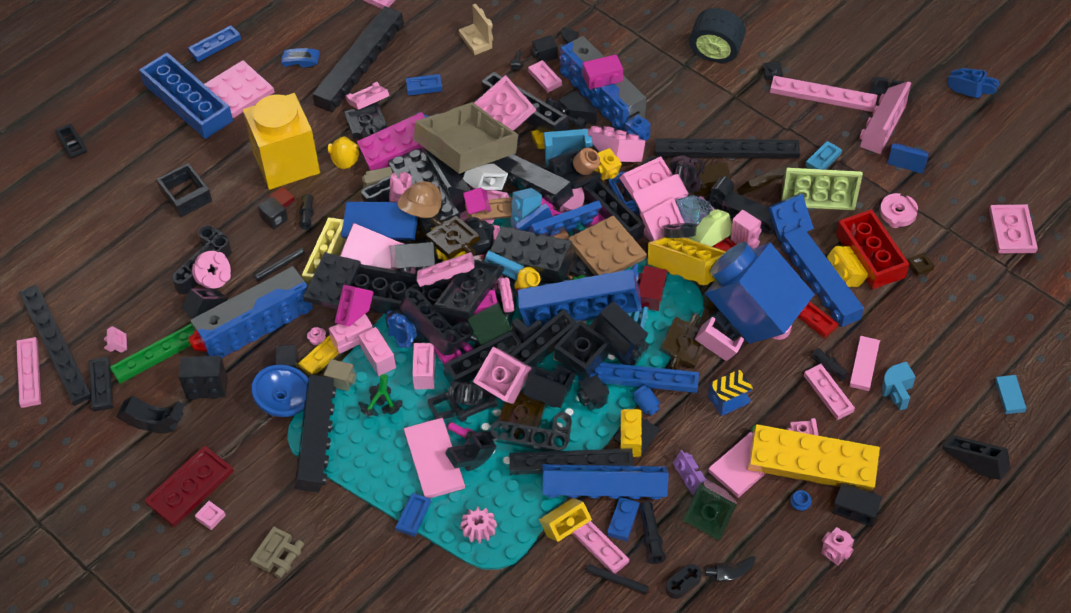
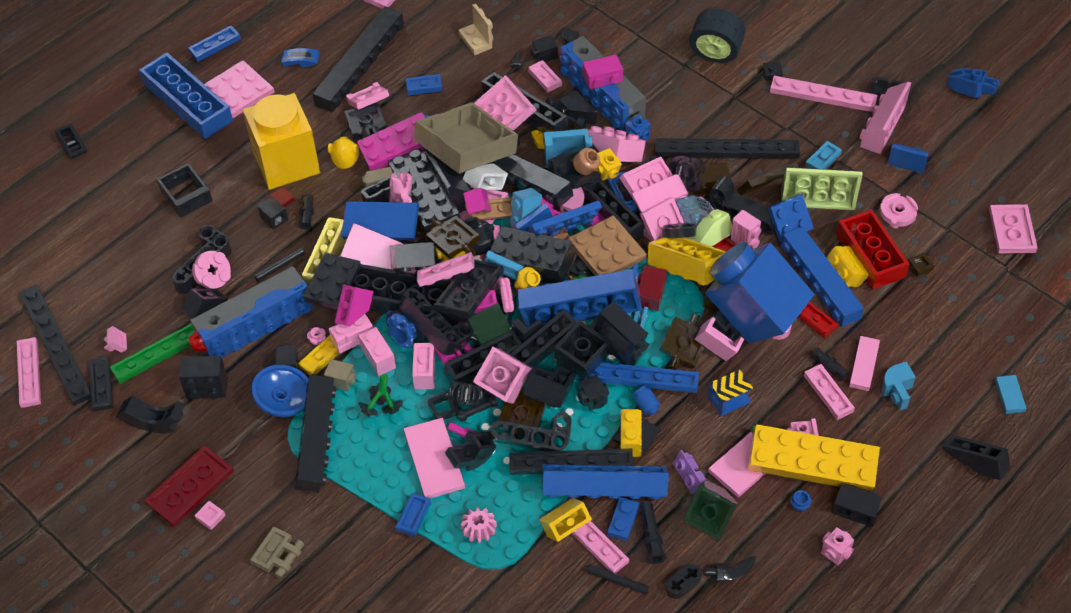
medium nougat hat [398,181,442,218] -> none

